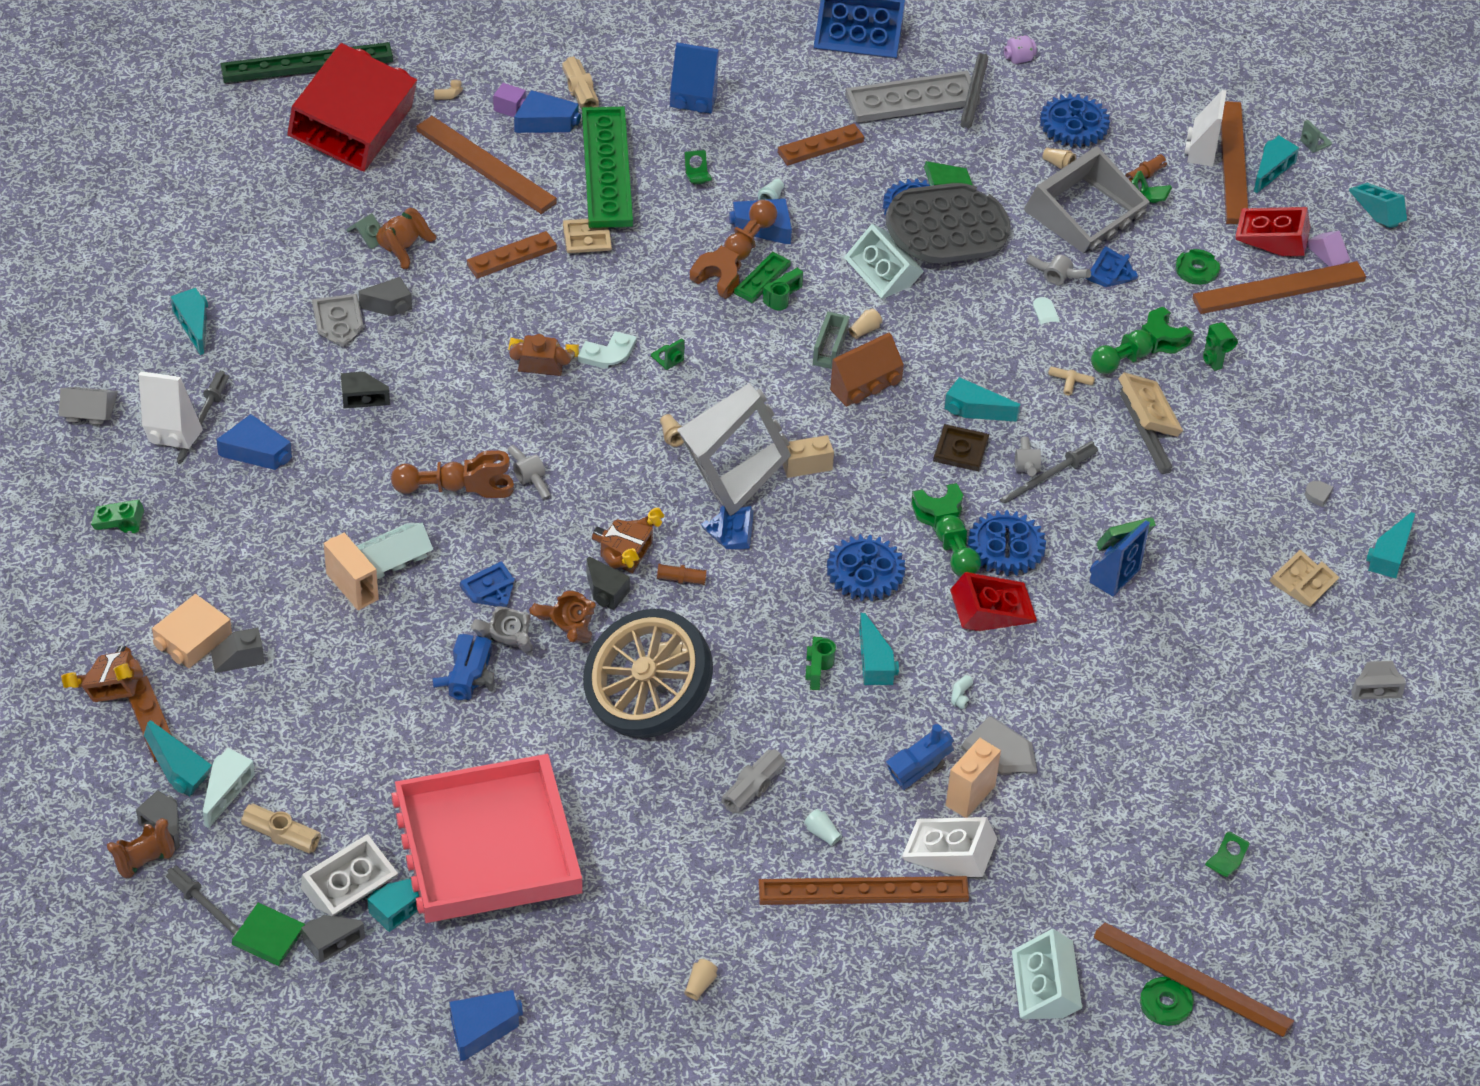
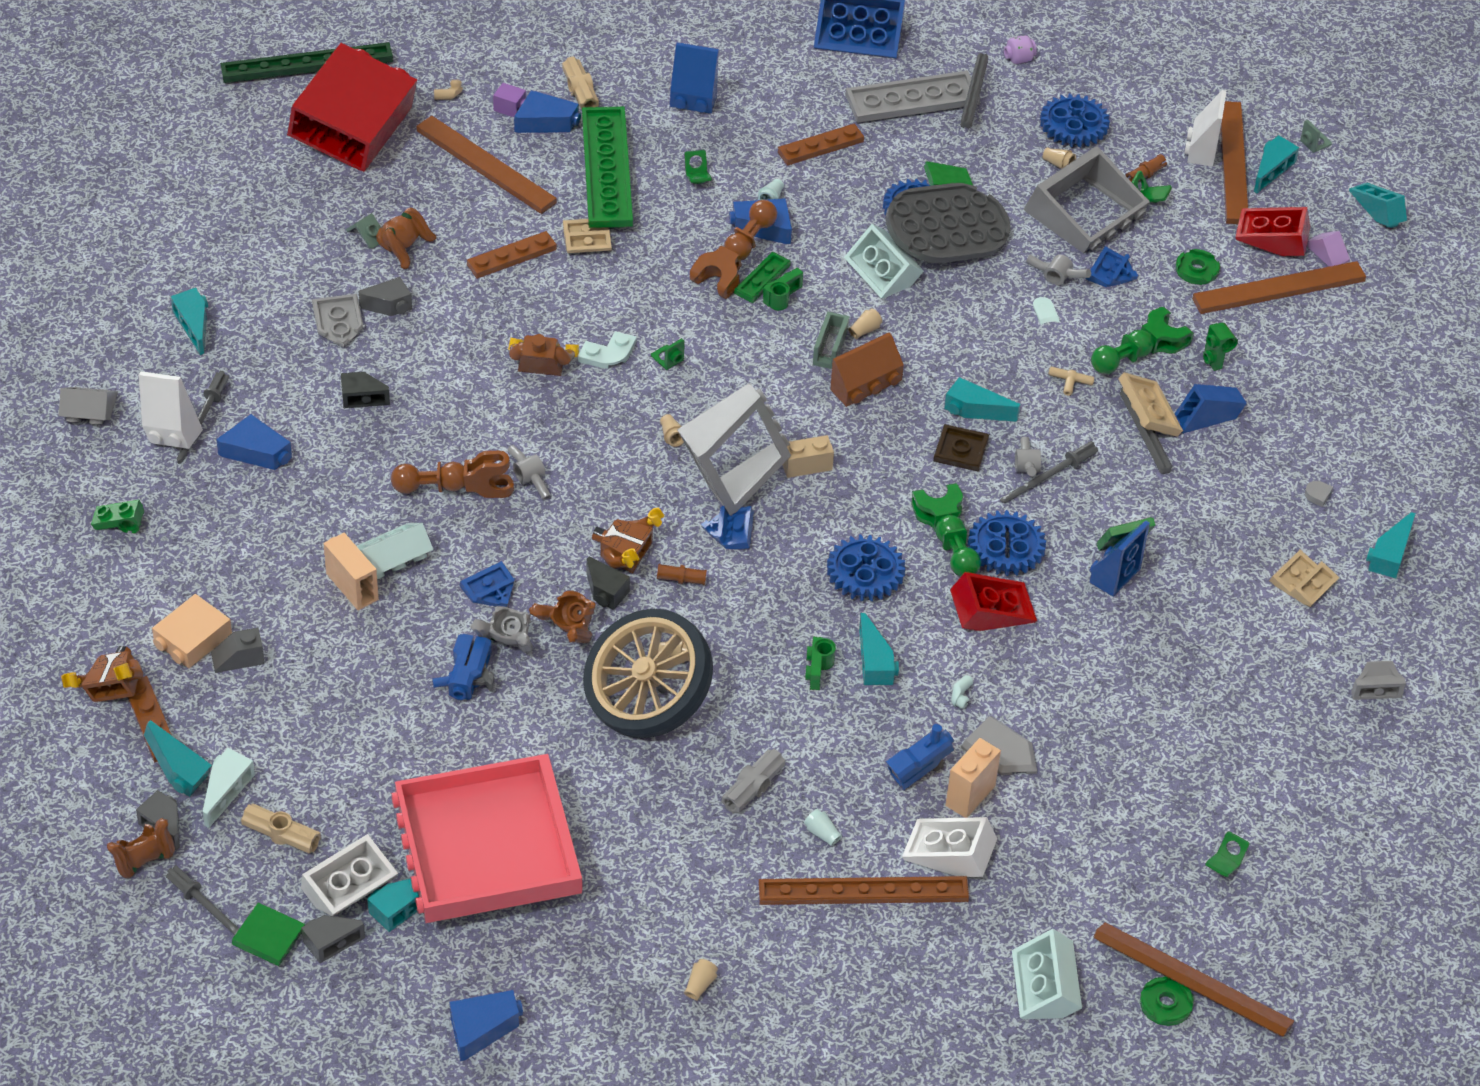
none -> blue slope [1174,384,1247,434]

